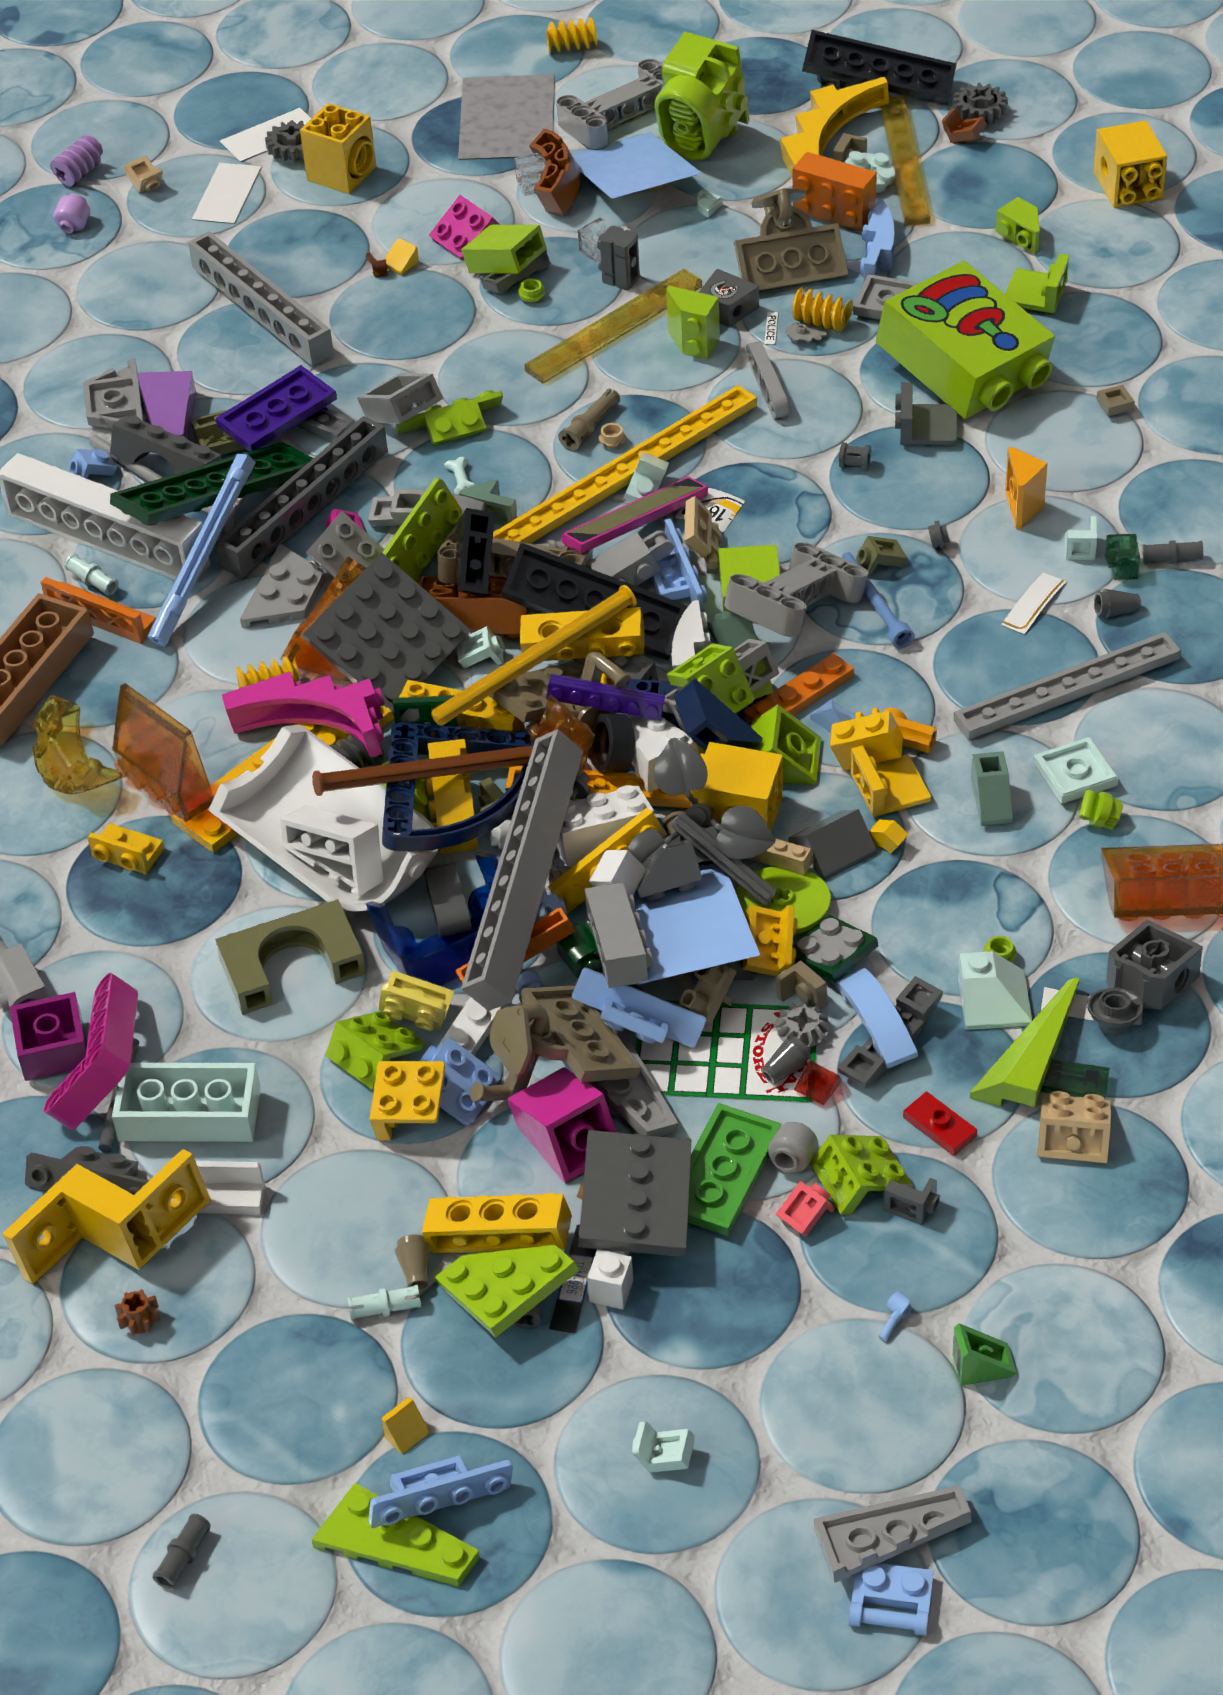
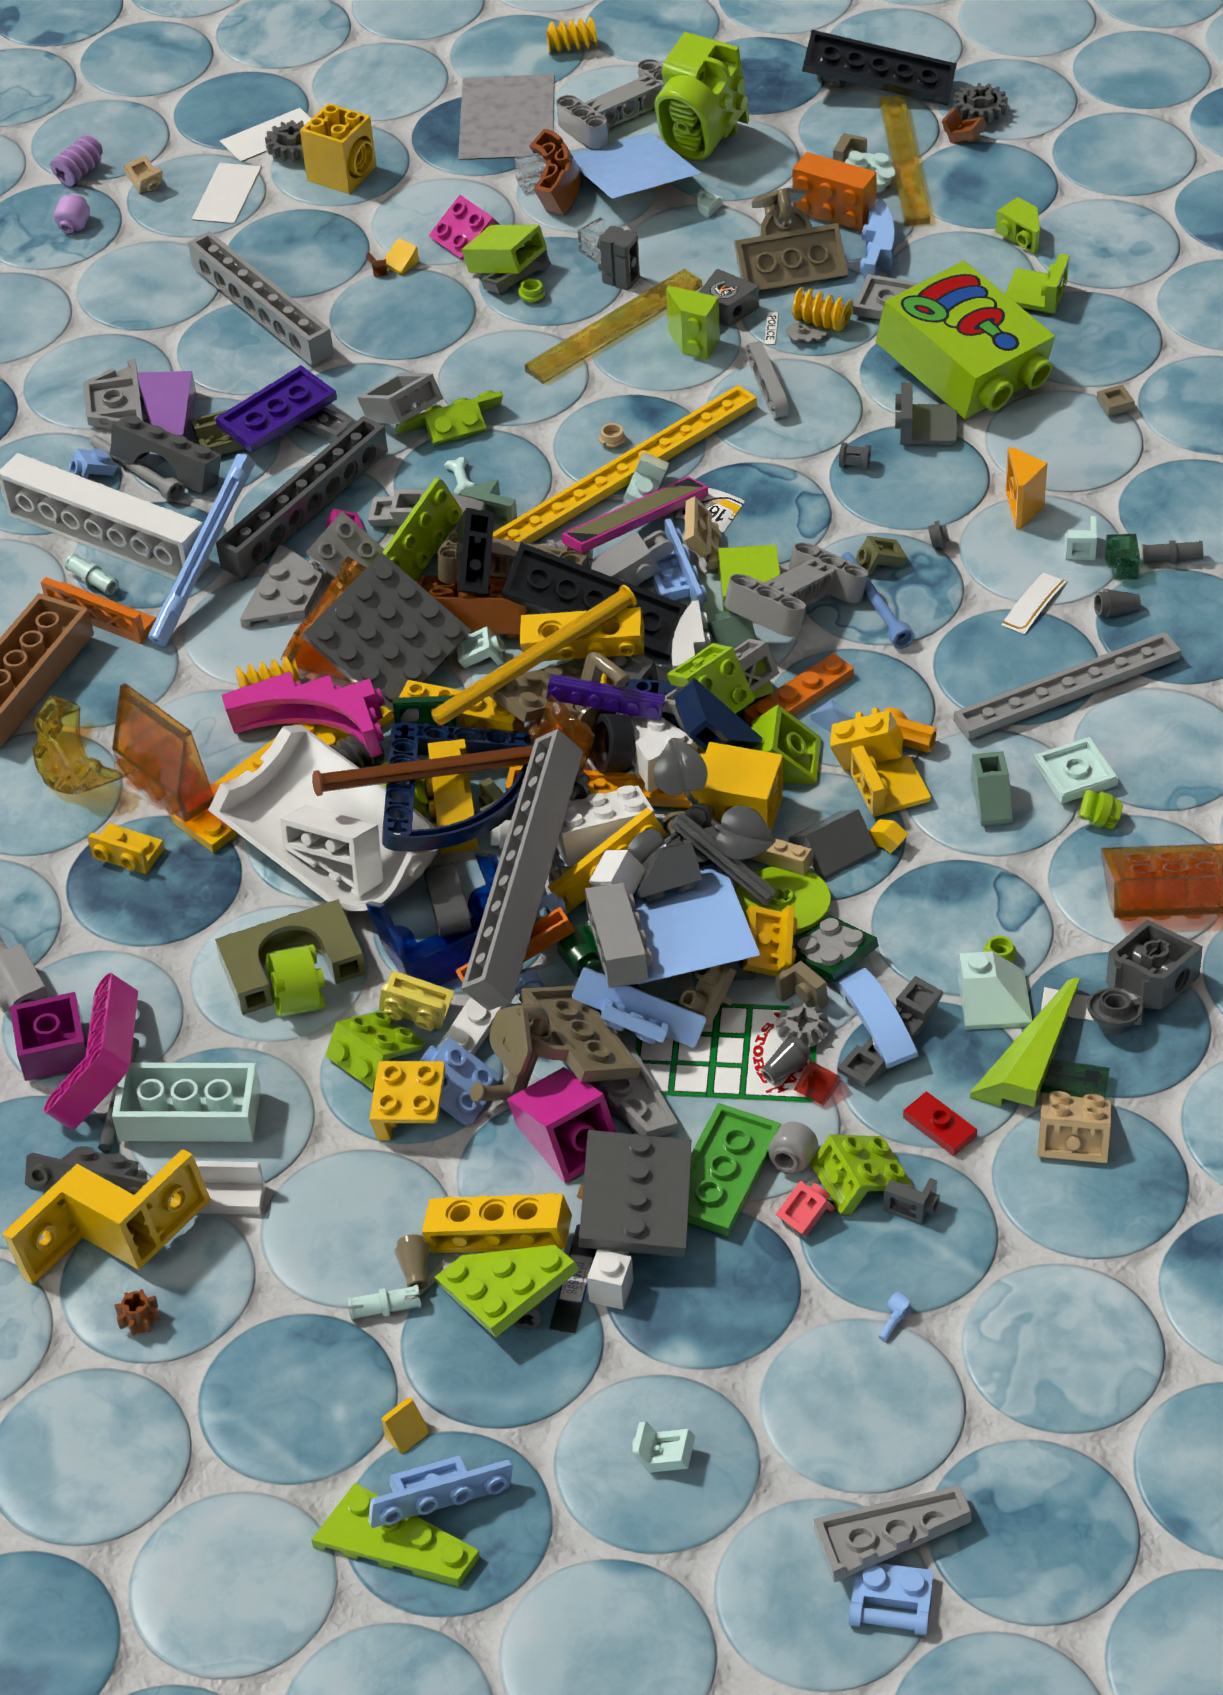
dark green plate [110,442,313,526] -> none
dark grey pin [152,1513,211,1589] -> none
dark tan pin [558,388,620,451] -> none
yellow arch [780,77,889,176] -> none
bright green slope [952,1323,1017,1386] -> none
yellow brick [1093,120,1167,208] -> none
none -> lime brick [266,944,325,1016]

